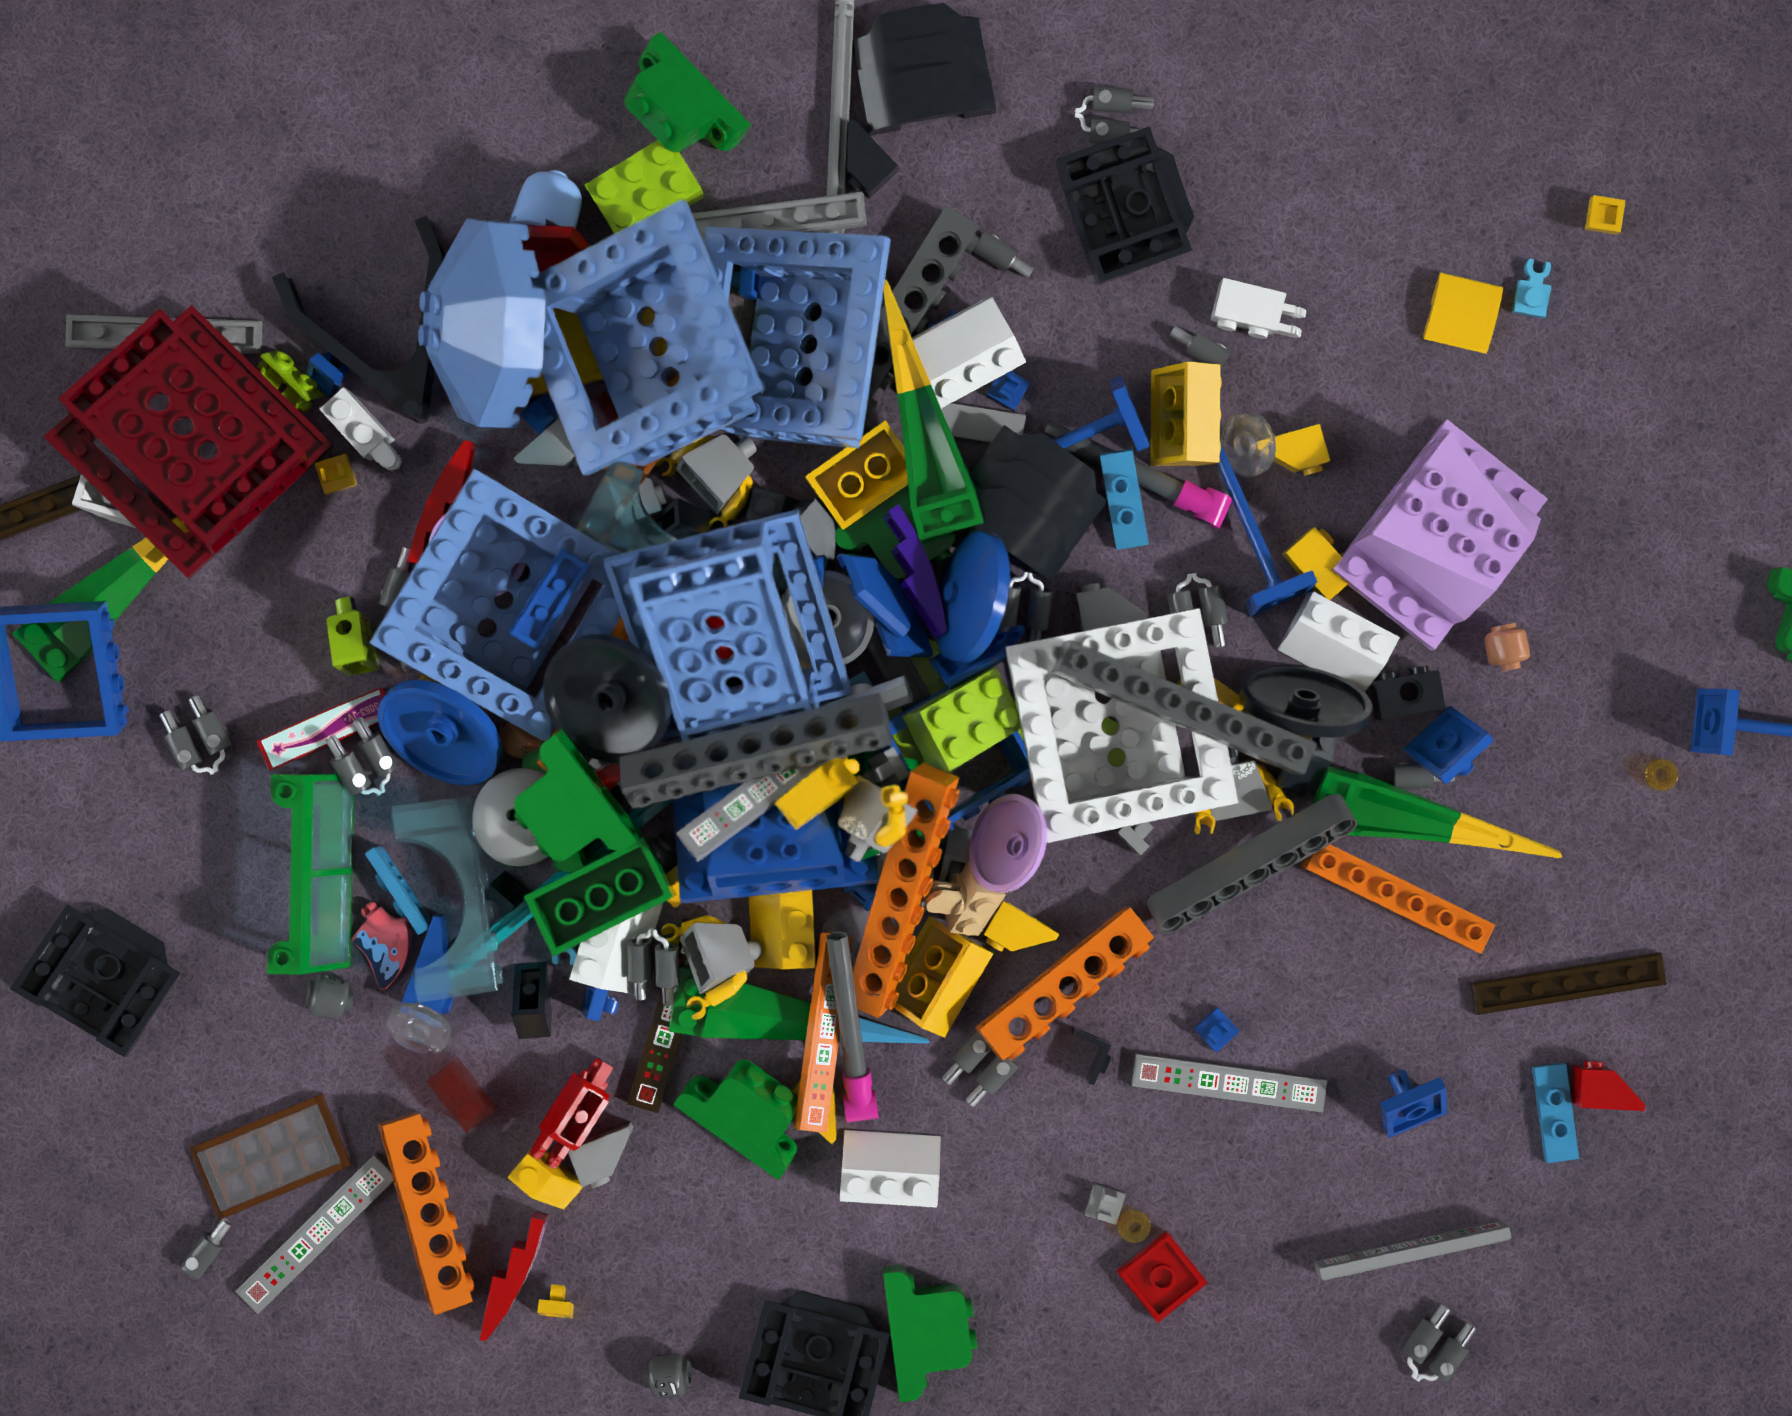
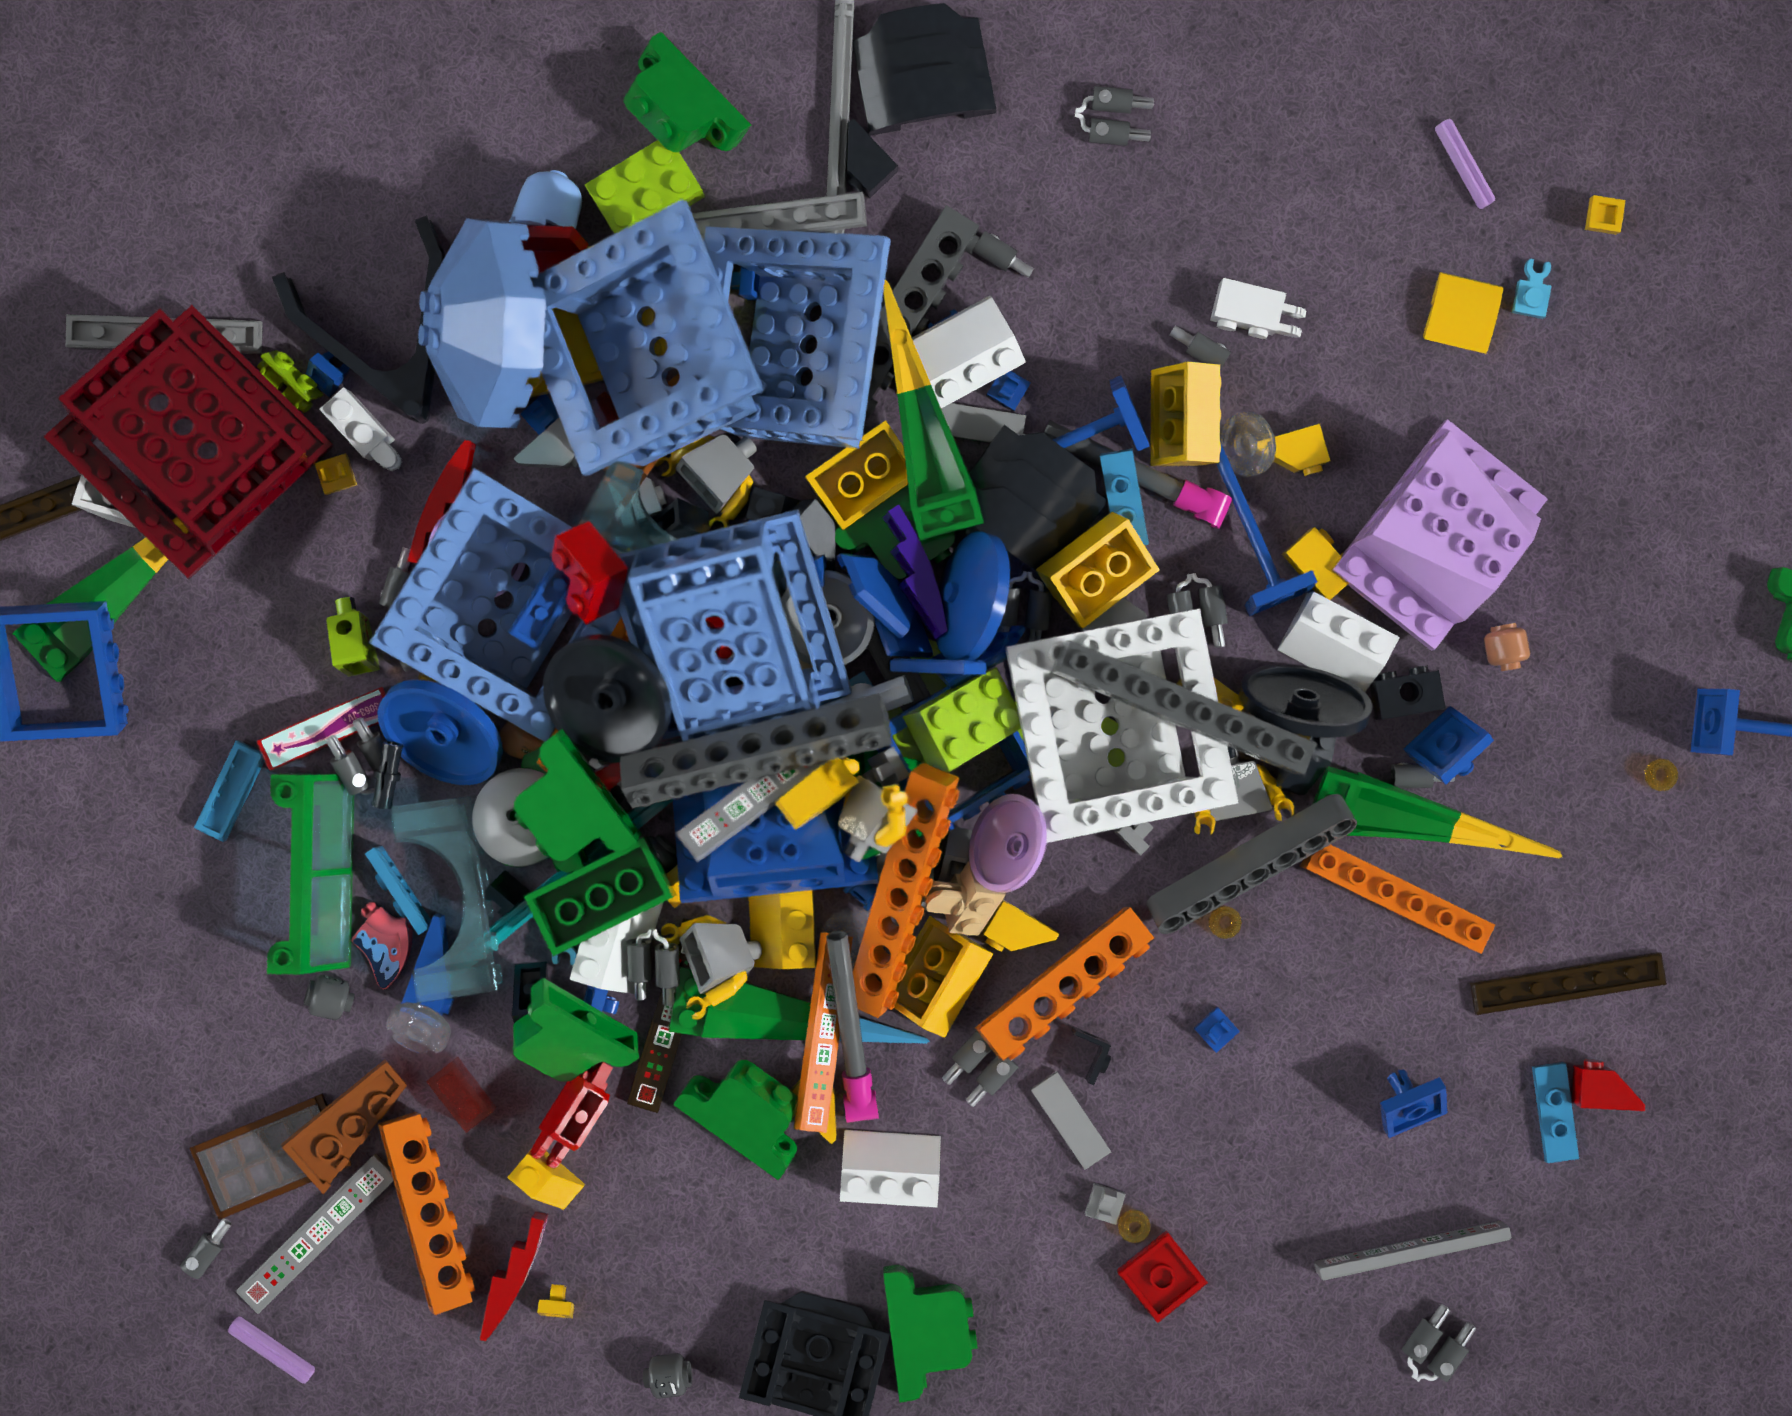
black slope [10,905,181,1057] -> none
dark grey piece [159,695,233,775] -> none
light grey slope [568,1122,633,1188] -> none
black slope [1056,126,1195,285] -> none
light grey tile [1131,1053,1327,1113] -> none
none -> dark azure plate [194,740,265,842]
none -> lavender axle [228,1317,315,1384]
none -> dark orange wing [281,1059,407,1195]
none -> black pin [371,741,404,809]
none -> green brick [513,978,639,1082]
none -> red brick [551,521,628,624]
none -> blue tile [890,659,986,674]
none -> light grey tile [1030,1071,1111,1170]
none -> yellow slope [1036,512,1159,629]
none -> clear yellow plate [1209,906,1241,939]
none -> lavender axle [1435,119,1495,209]

